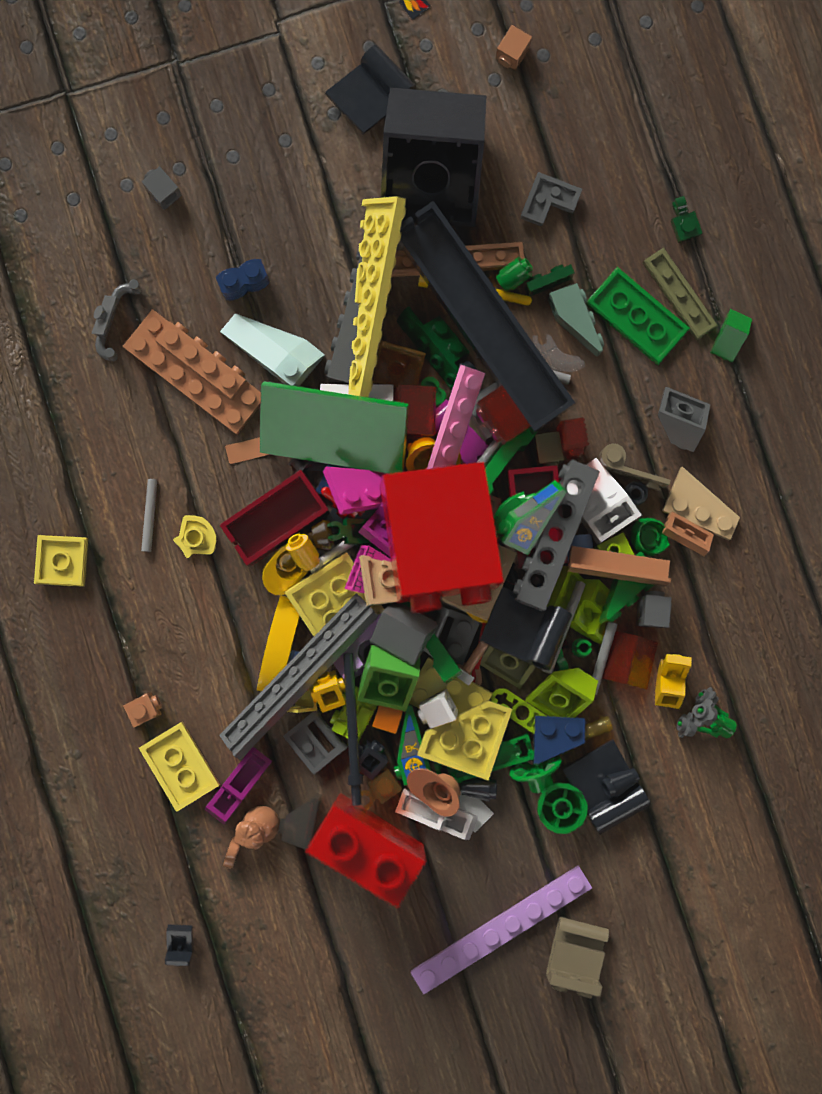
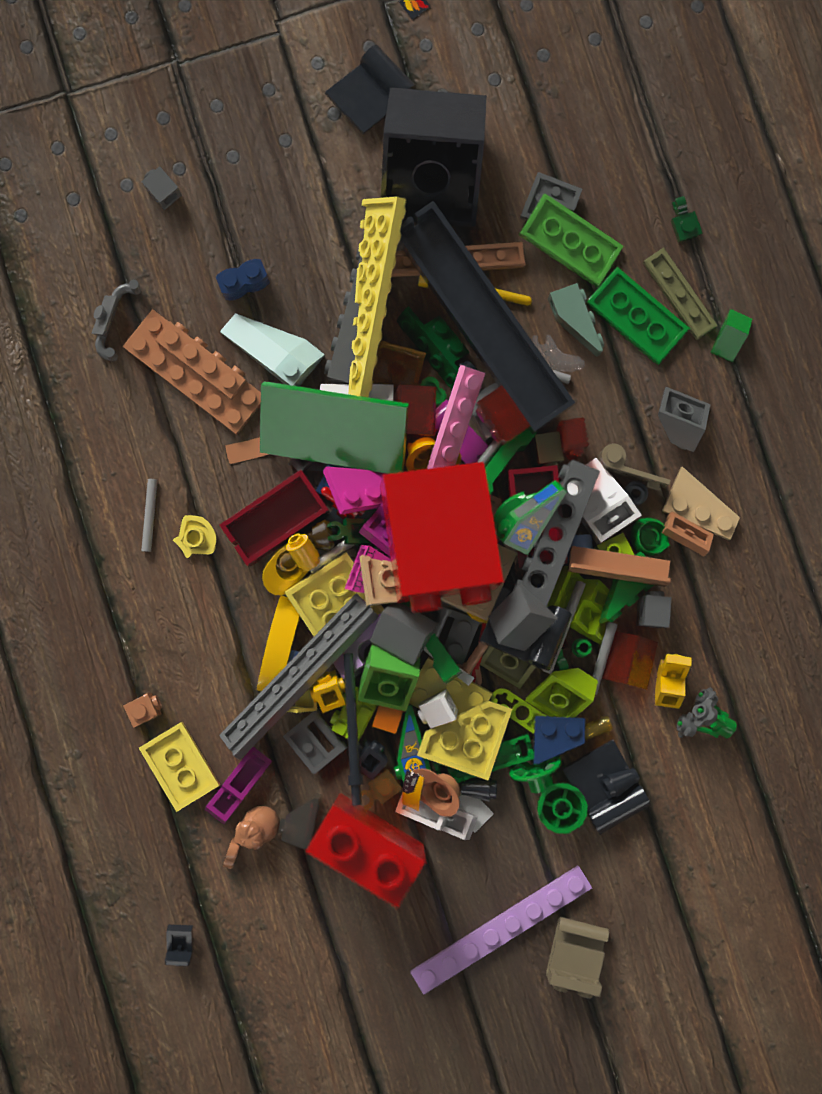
light yellow plate [34,535,88,587] -> none
nougat brick [496,25,532,70] -> none
green brick [496,257,533,291] -> none
dark green plate [525,264,575,297] -> none
none -> sticker [402,770,424,811]
none -> dark grey slope [488,583,558,651]
none -> bright green tile [519,193,624,288]

